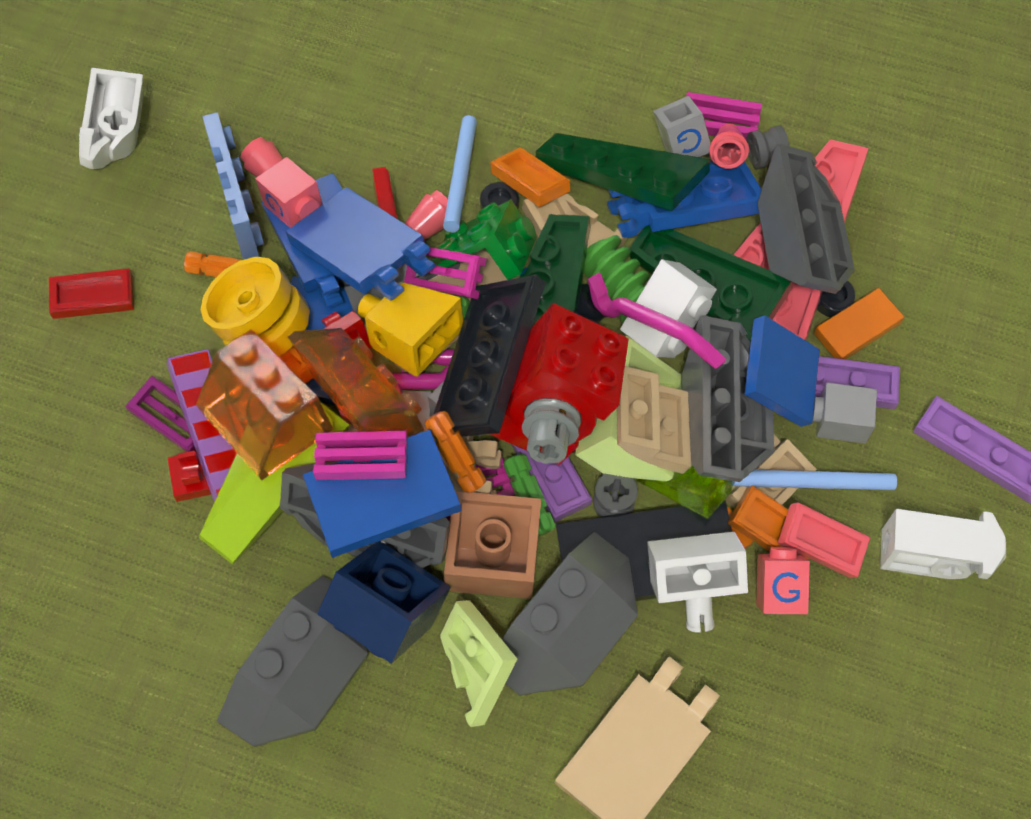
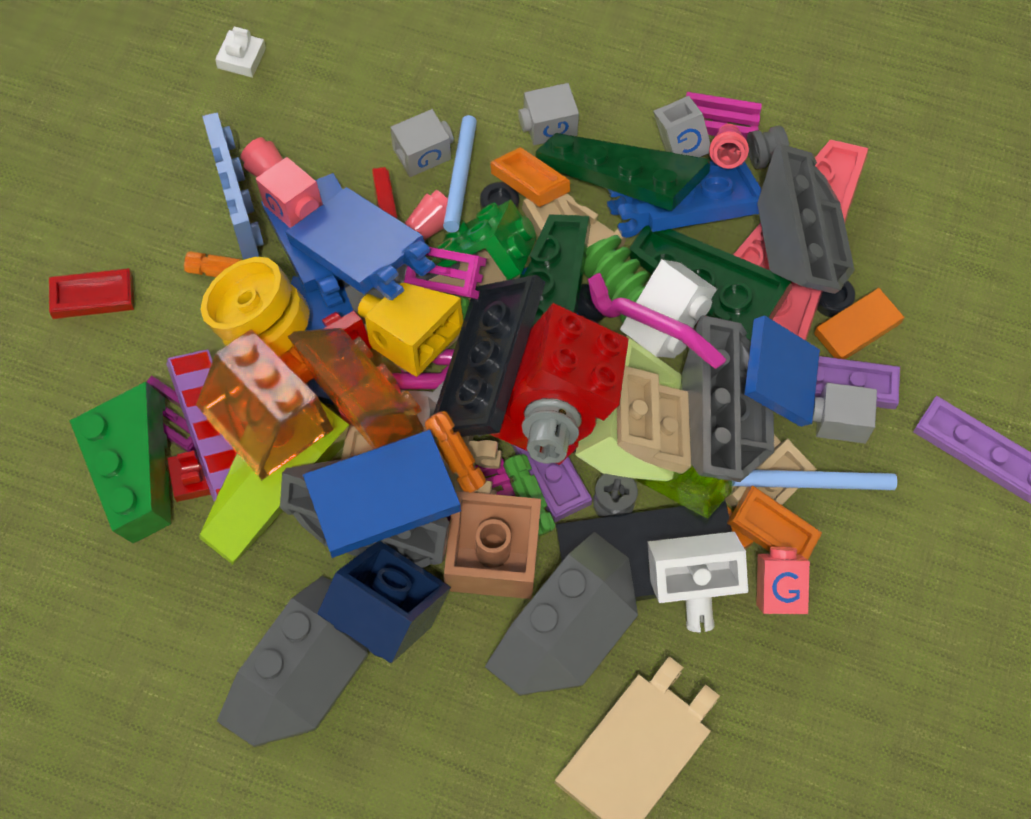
white piece [79,68,144,169] -> none
dark pink tile [313,431,408,480] -> none
yellowish green wing [440,600,517,727] -> none
coral tile [777,502,871,578] -> none
white piece [880,509,1006,579] -> none
none -> green wedge [69,381,171,544]
none -> white tile [215,26,266,78]
none -> light grey brick [390,109,454,177]
none -> light grey brick [518,83,579,146]

